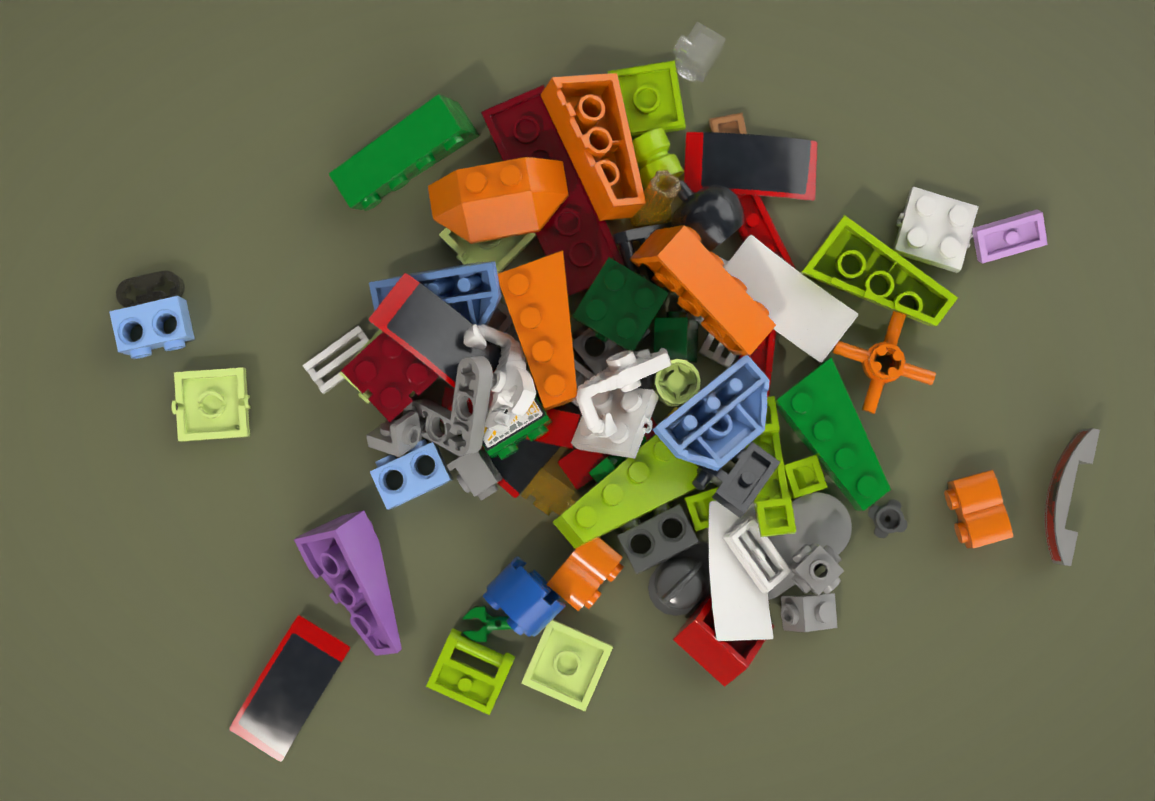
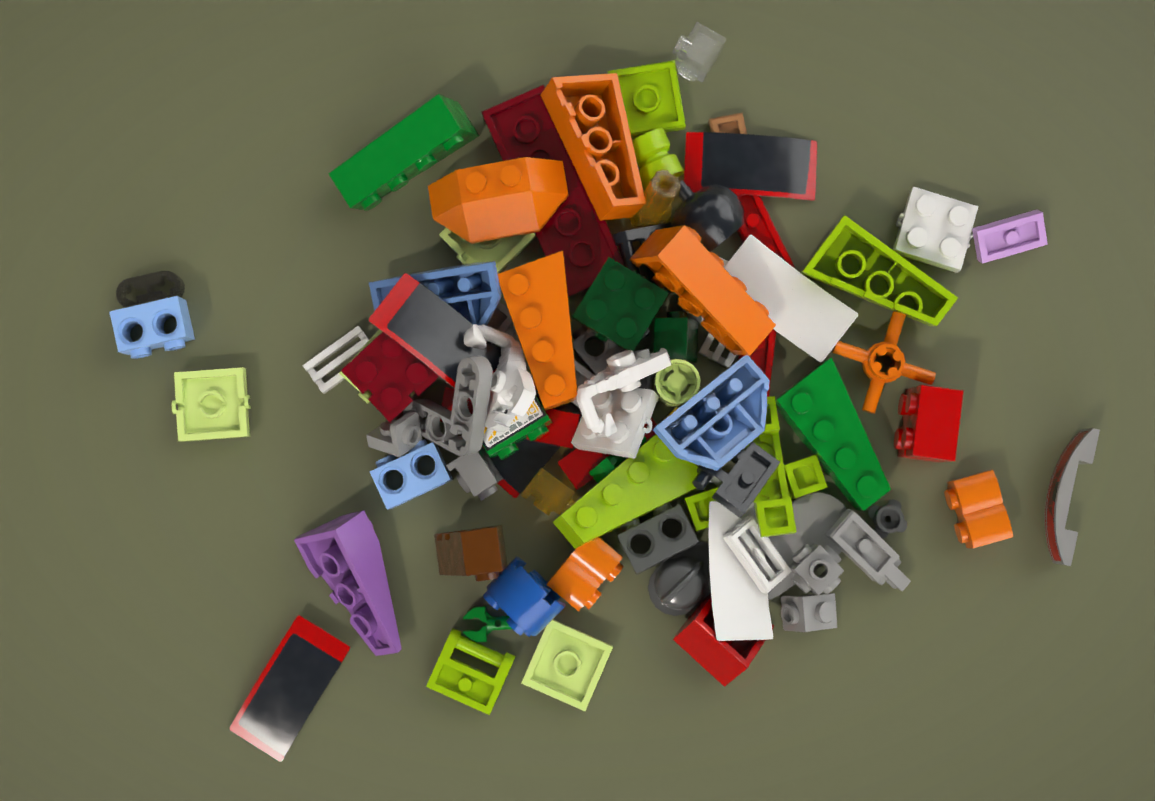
none -> reddish brown wedge [434,525,508,581]
none -> light grey hinge [825,509,911,591]
none -> red piece [894,385,964,463]

